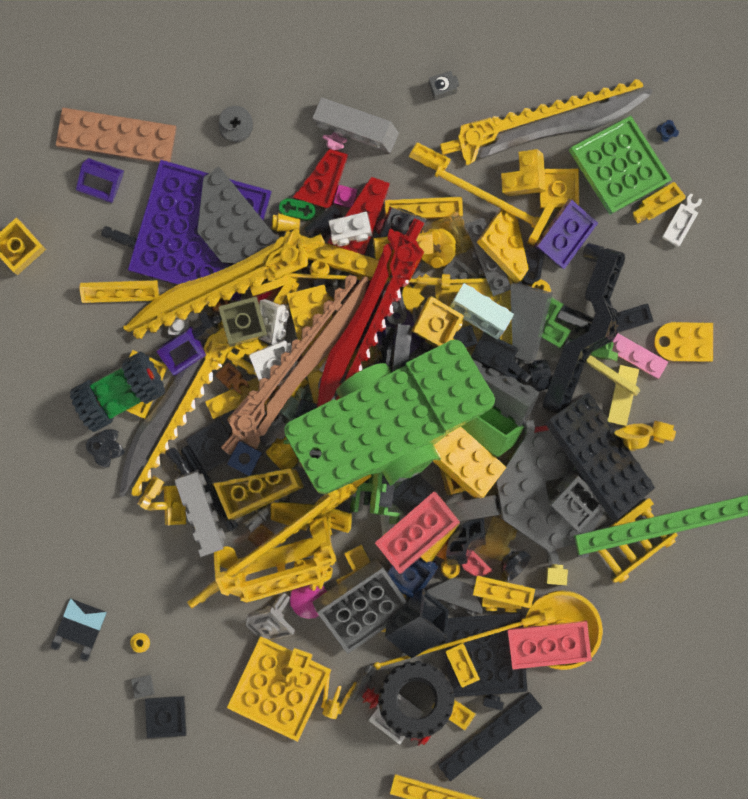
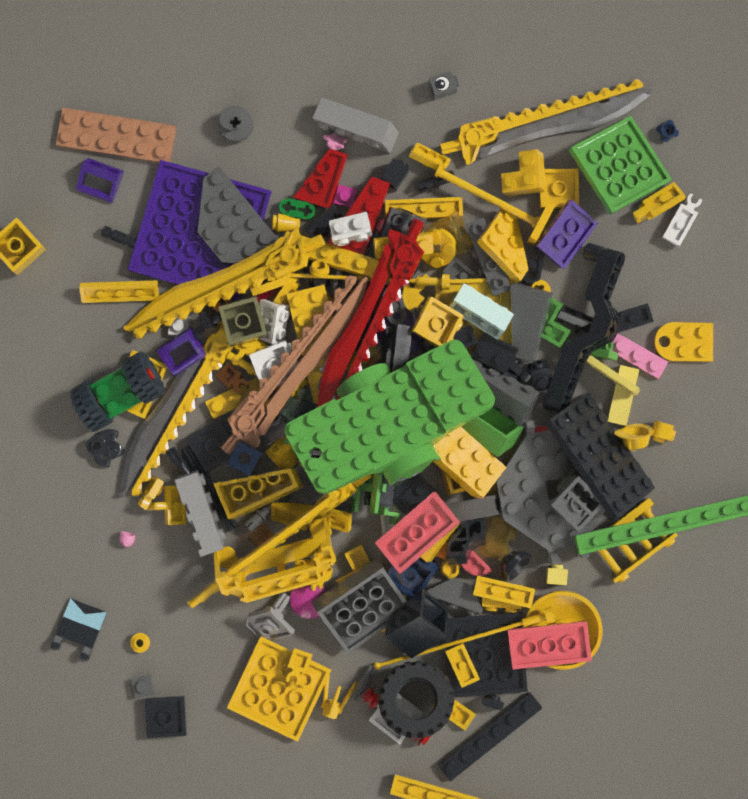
none -> bright pink hinge [119,531,136,547]
none -> black brick [381,158,410,192]
none -> black axle [416,170,455,194]

